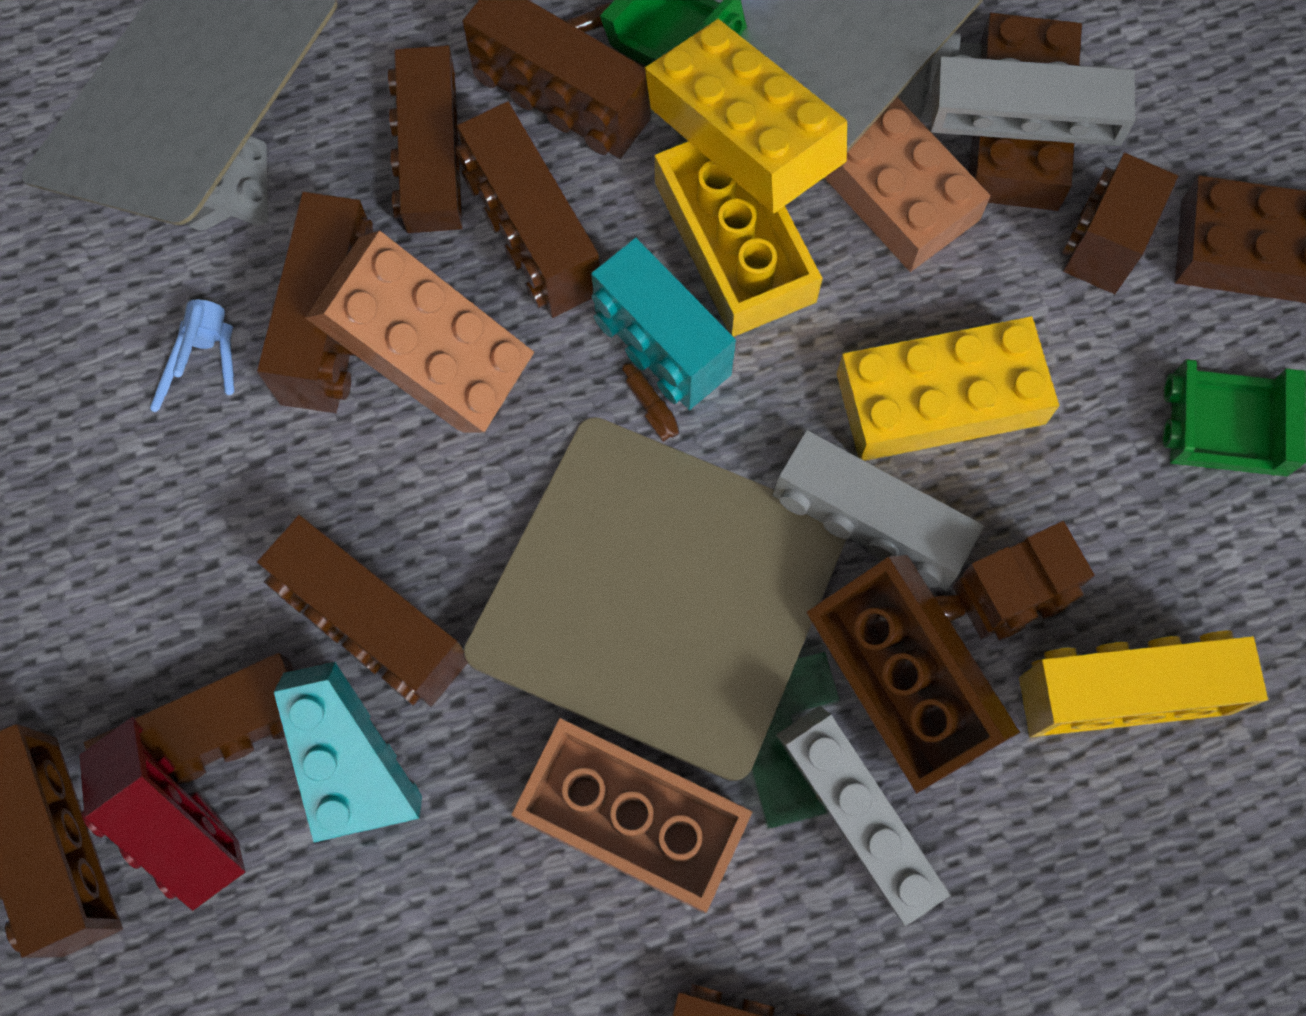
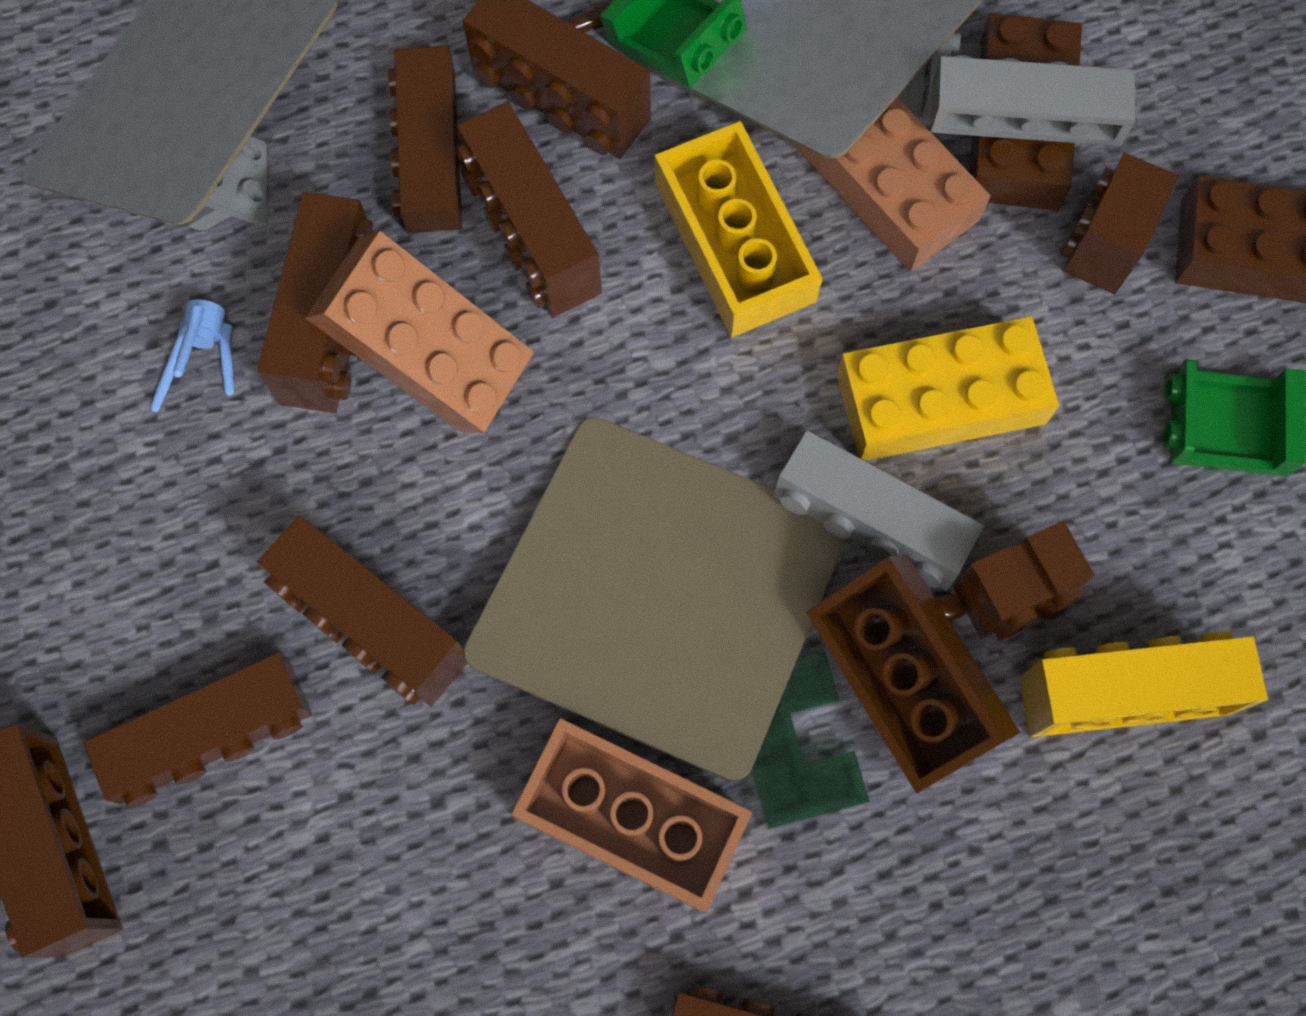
dark red wedge [79,716,246,911] -> none
wedge [274,662,422,843] -> none
teal brick [591,238,736,411] -> none
reddish brown piece [622,363,679,442] -> none
yellow brick [645,19,847,214] -> none
light grey brick [776,705,951,926] -> none

